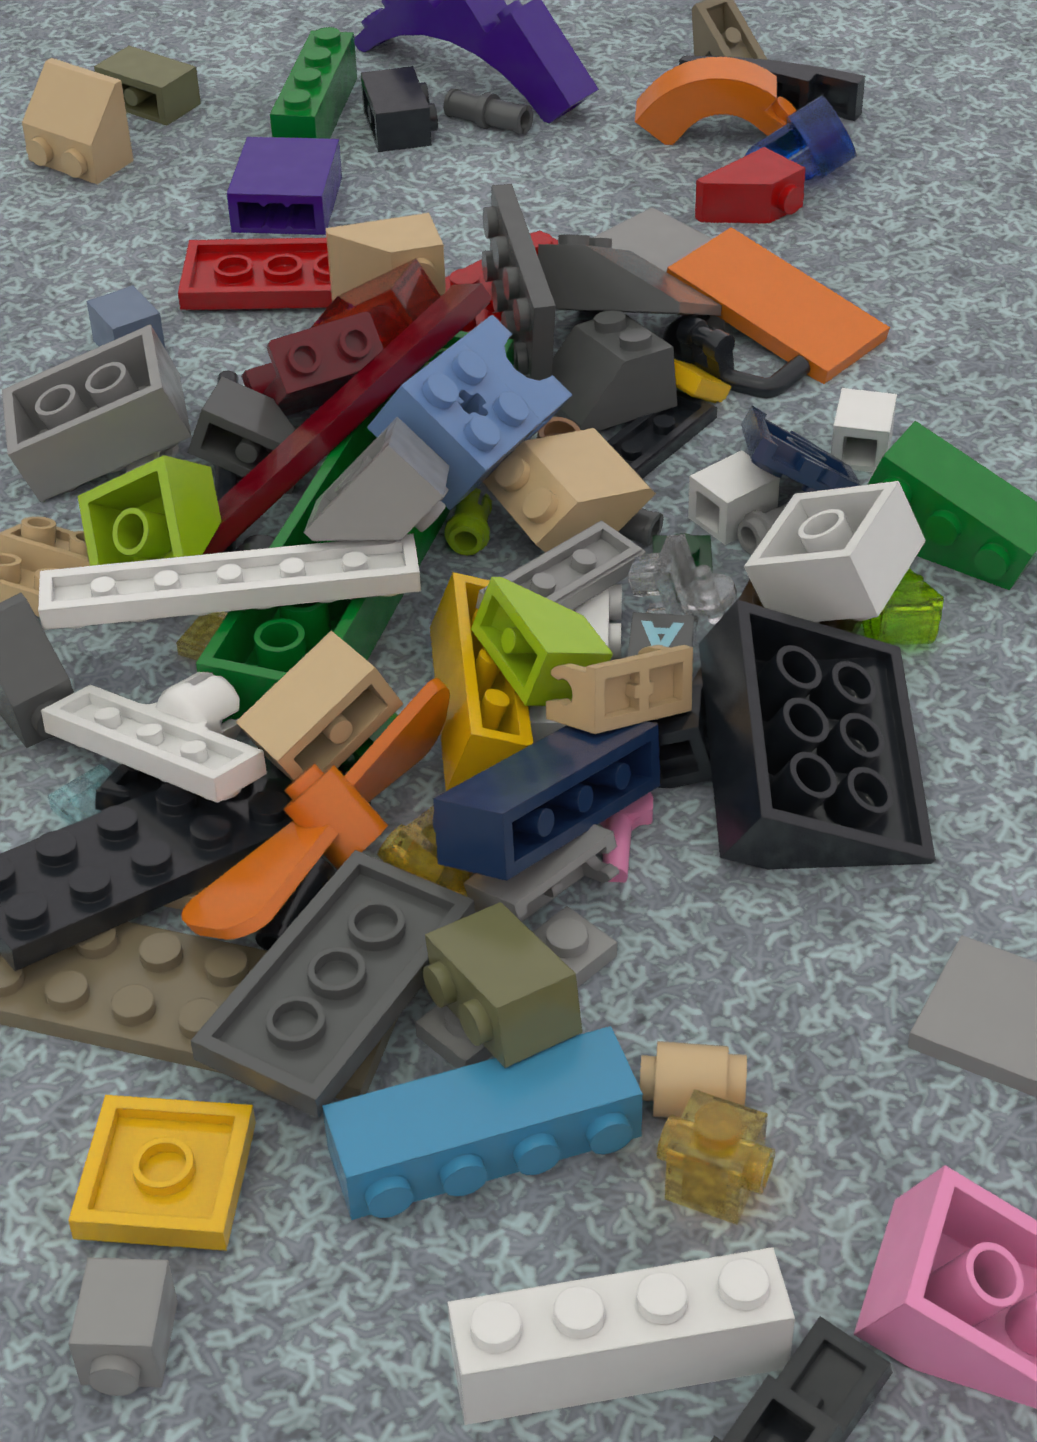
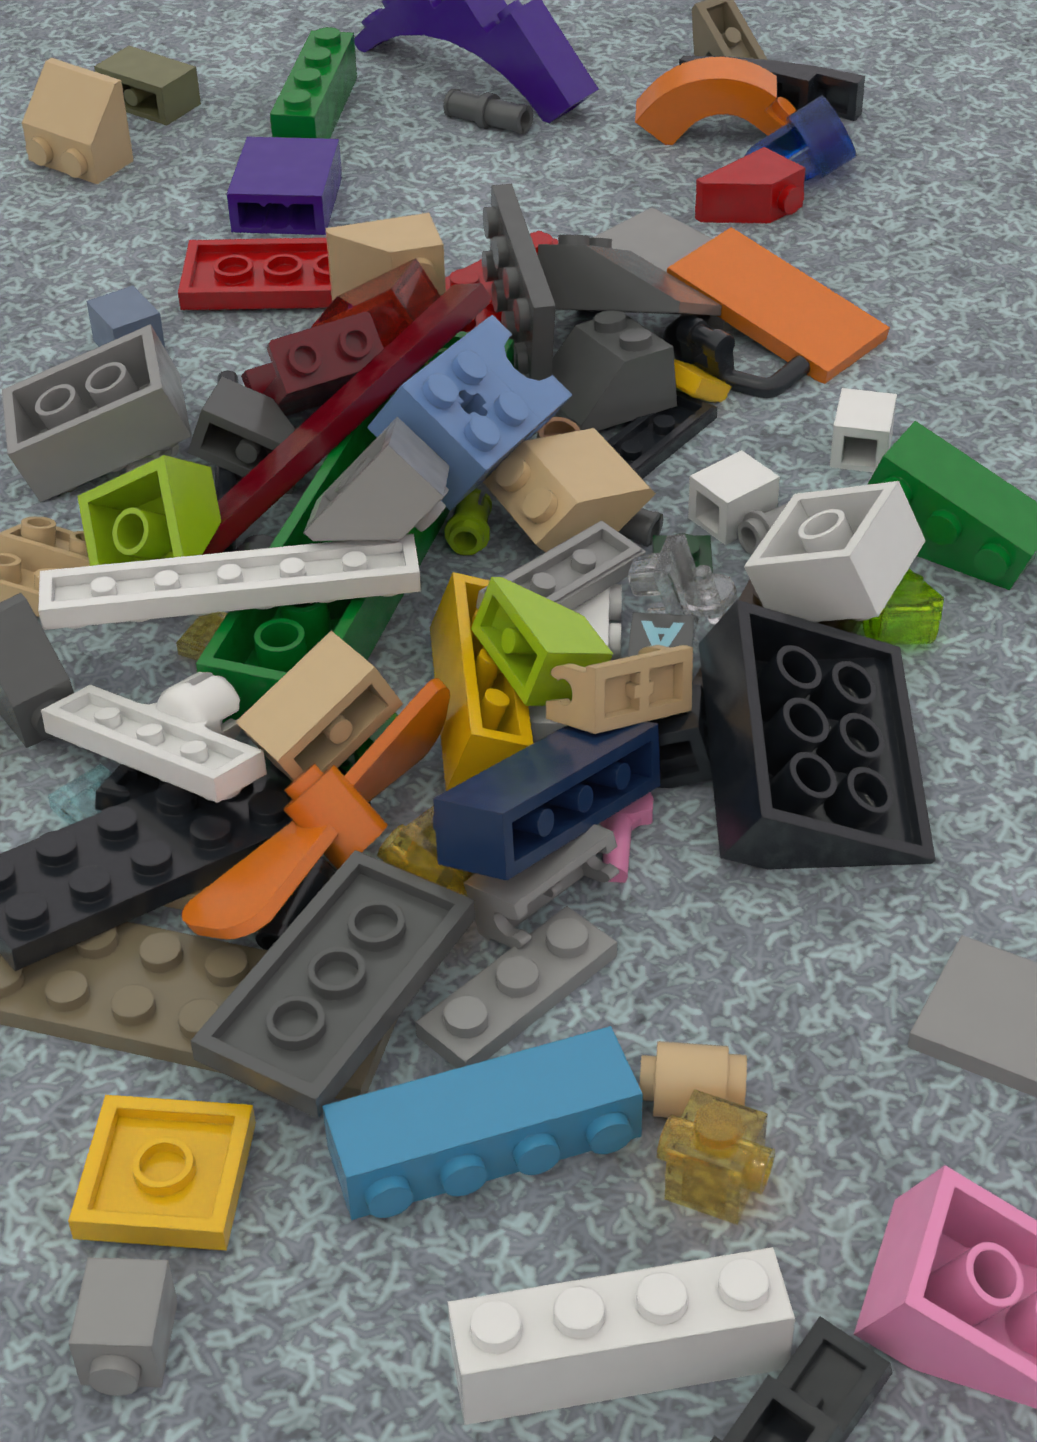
black brick [360,66,438,152] -> none
olive brick [423,902,583,1068] -> none
dark blue wing [741,406,861,493] -> none

